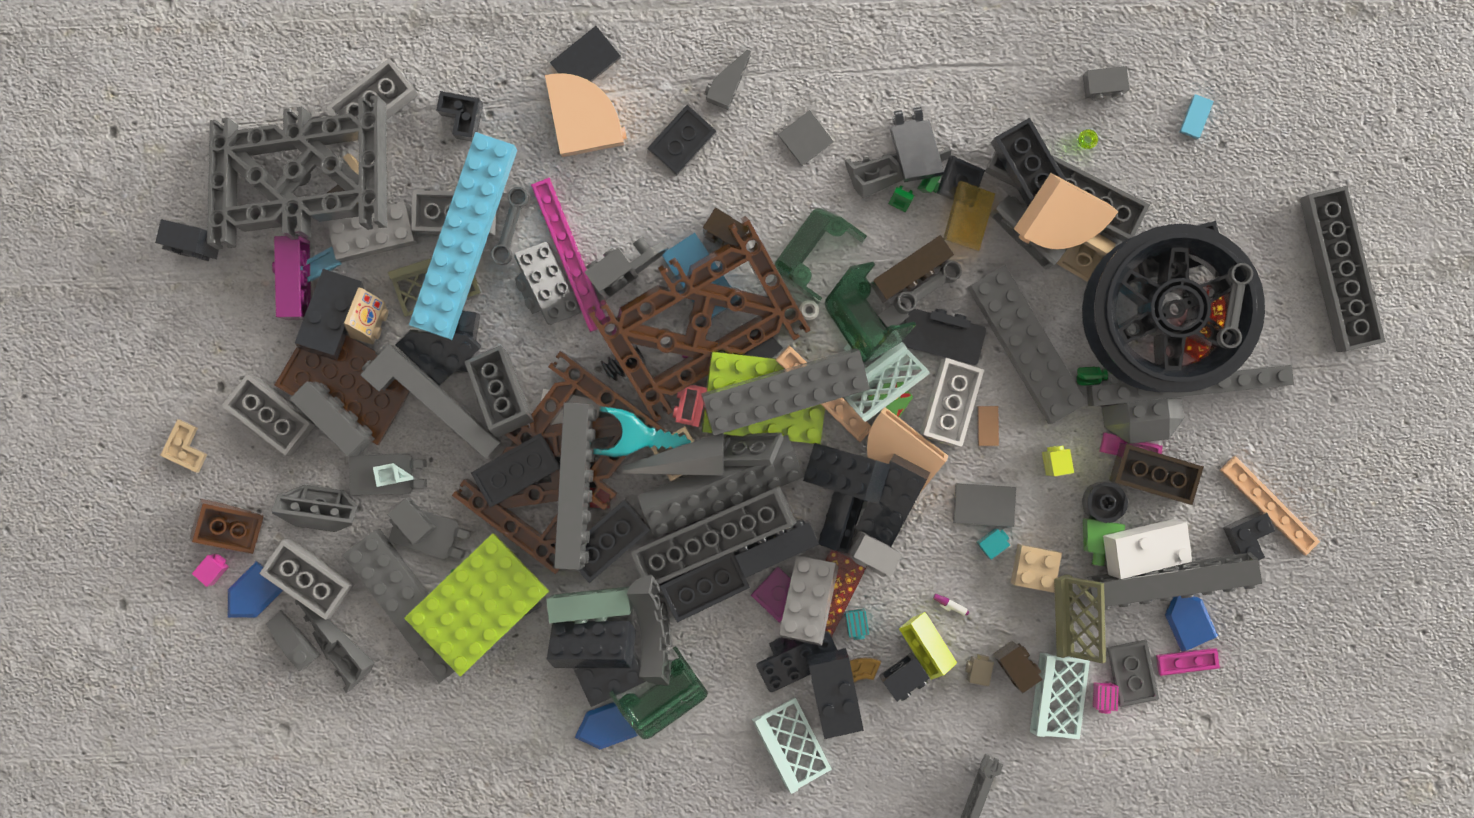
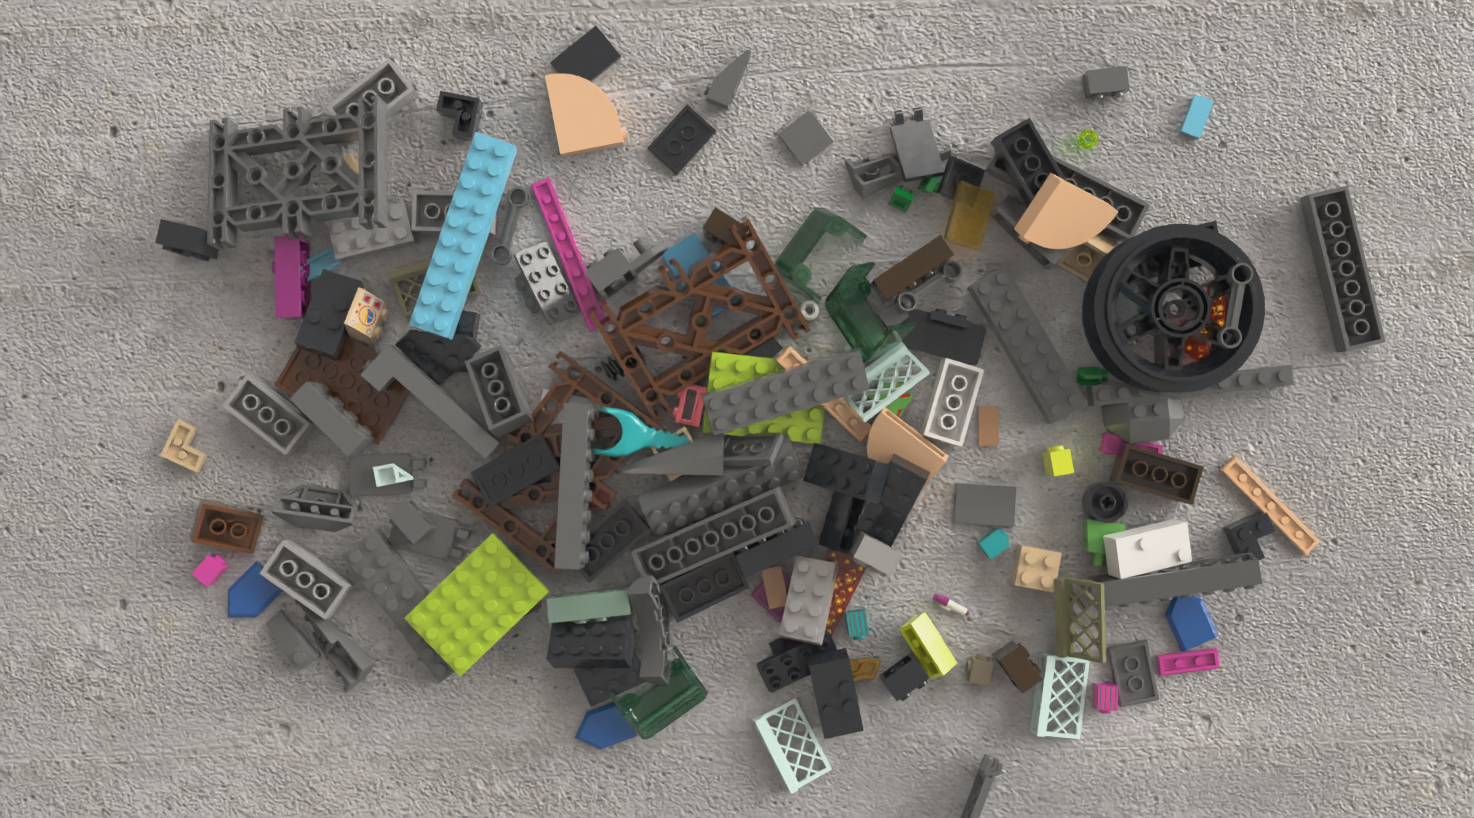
none -> medium nougat tile [762,565,787,609]

